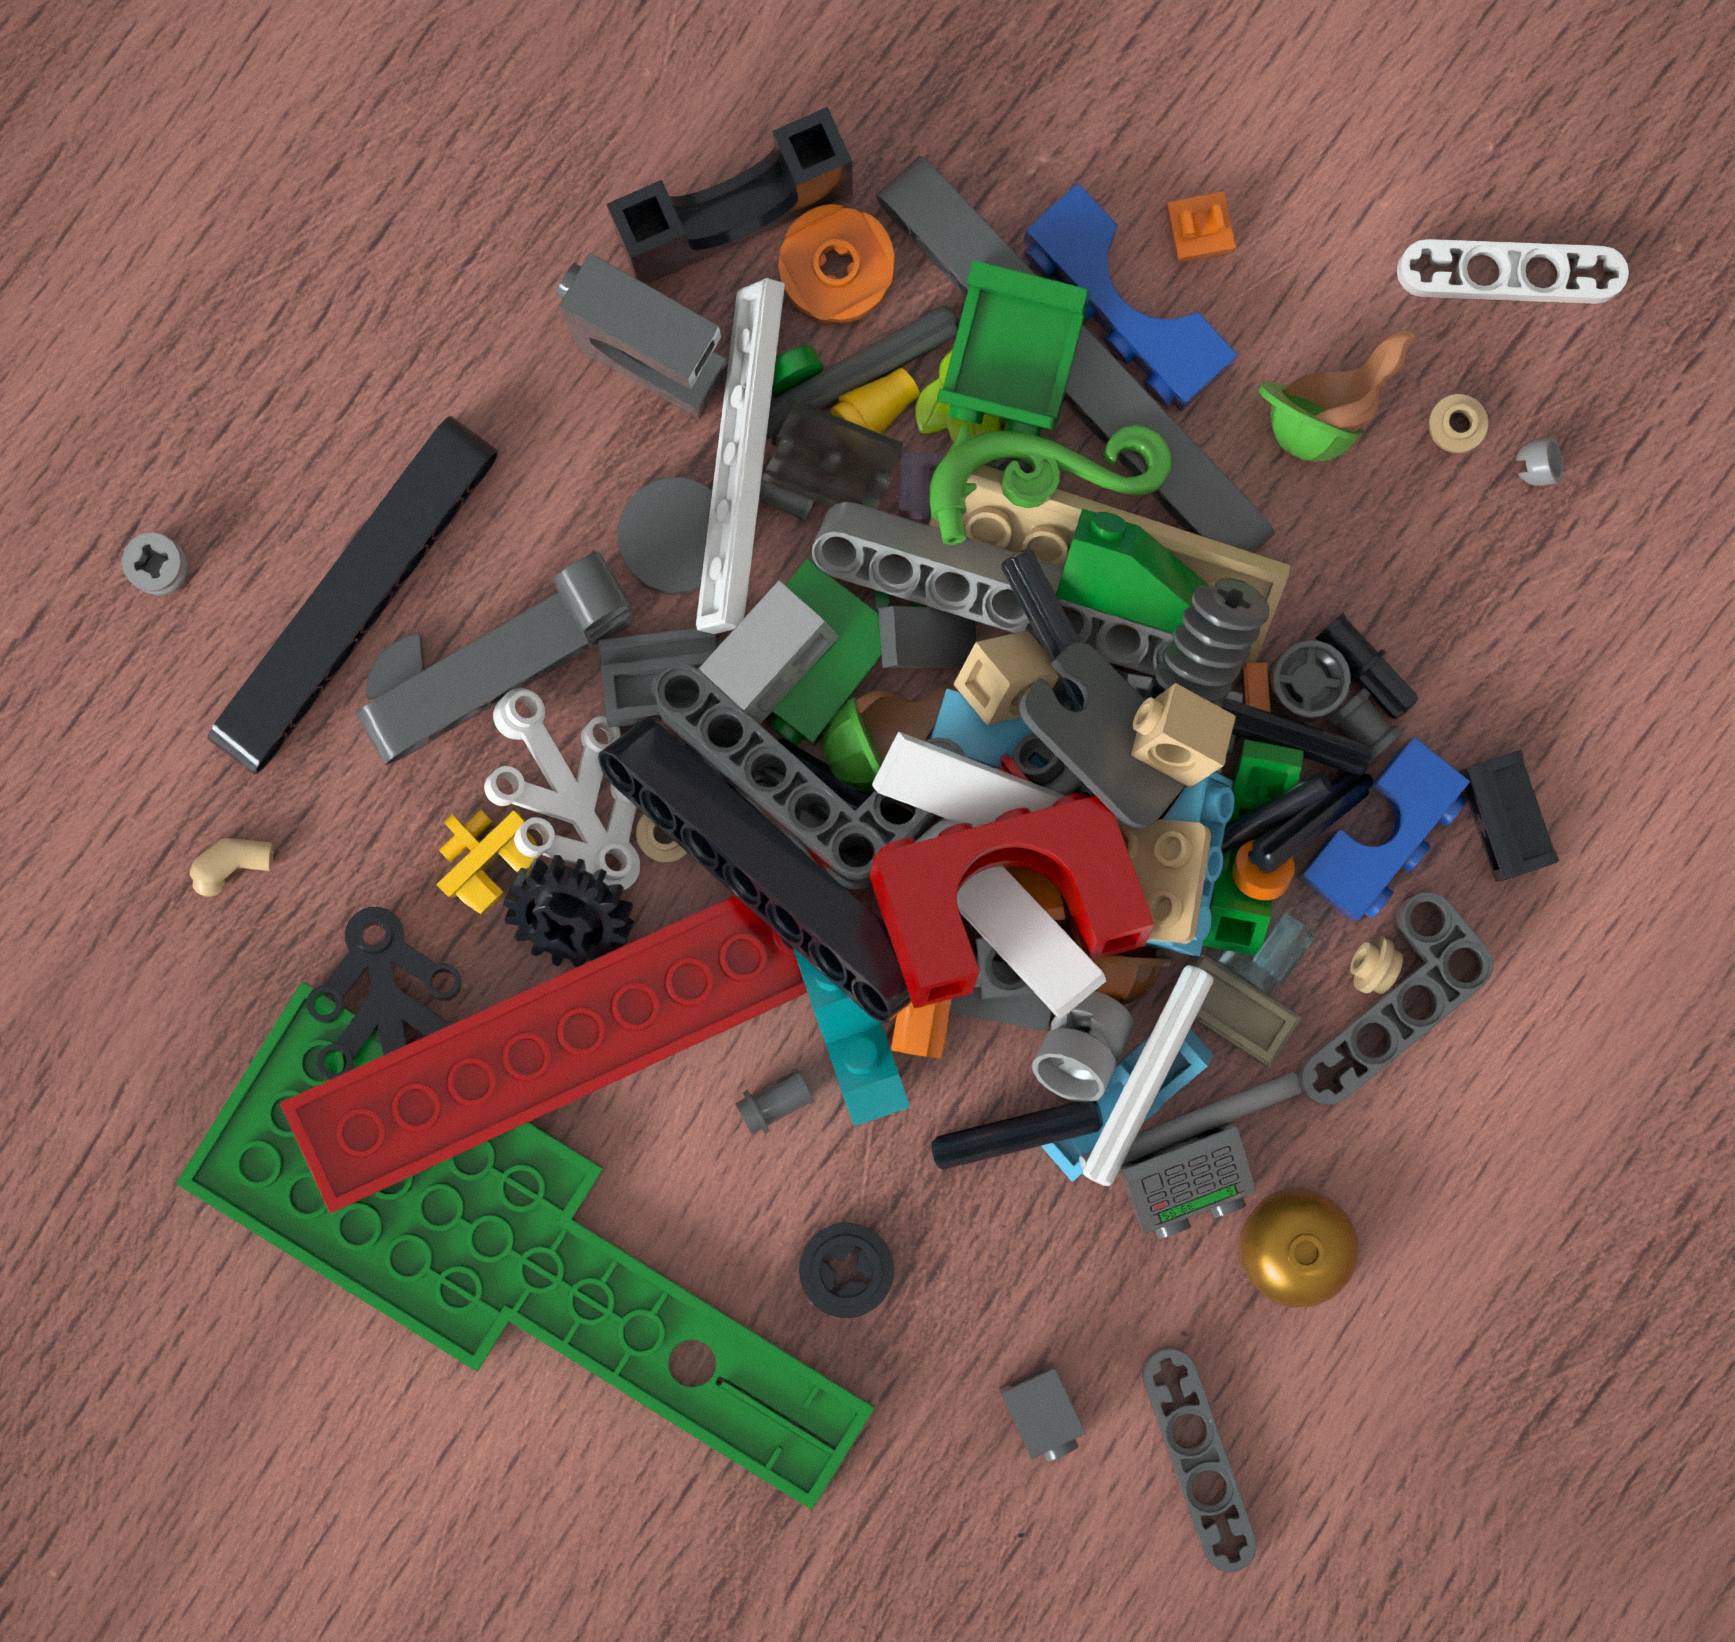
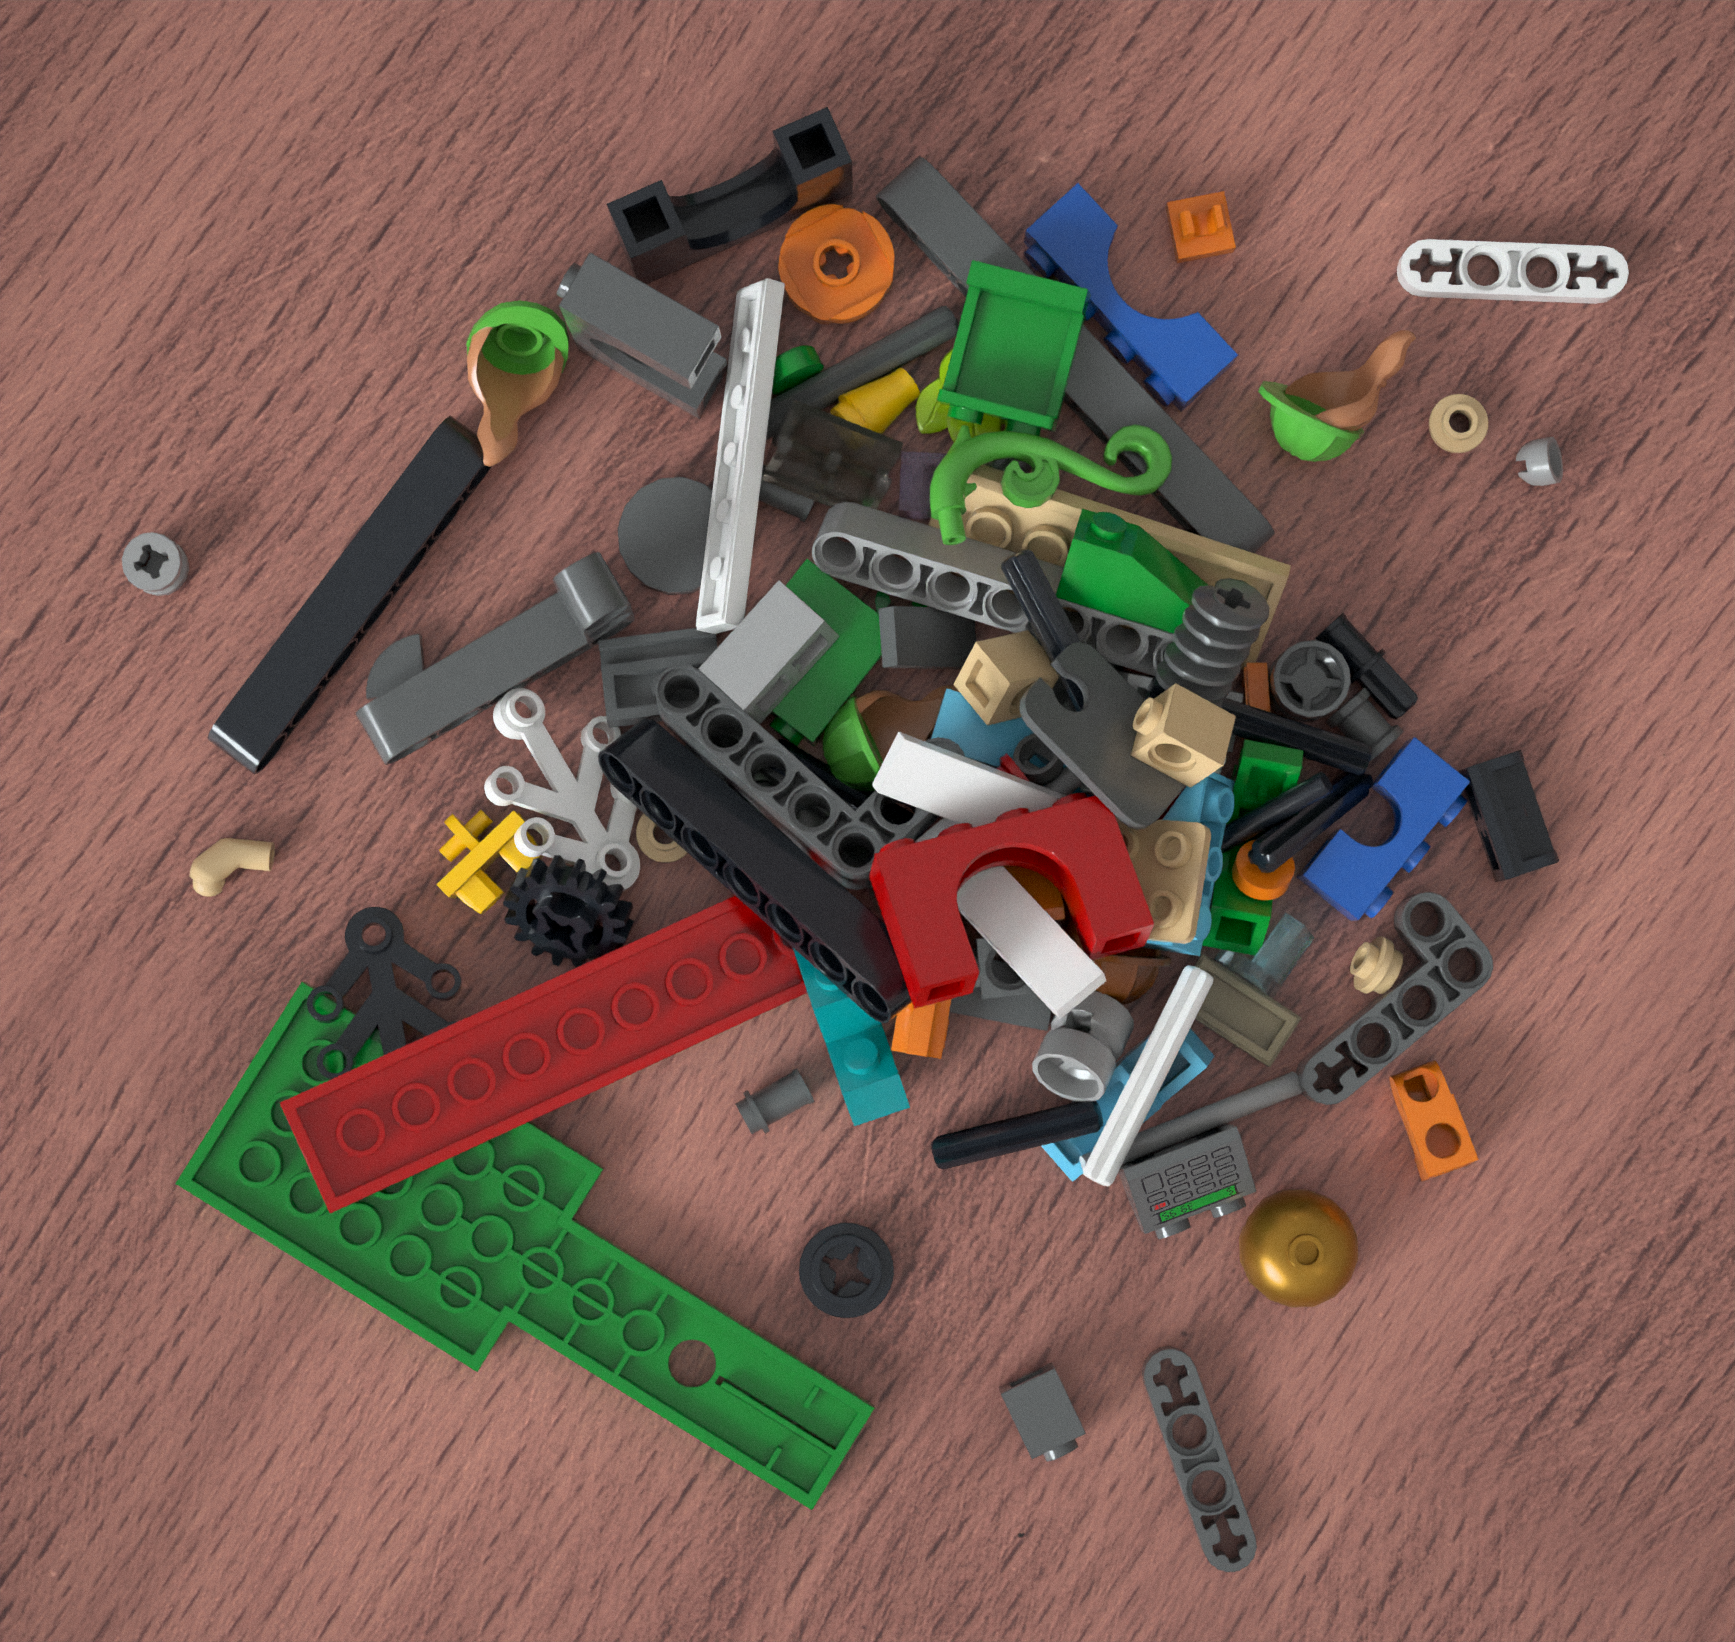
none -> piece [466,300,569,467]
none -> orange leg [1389,1060,1479,1182]

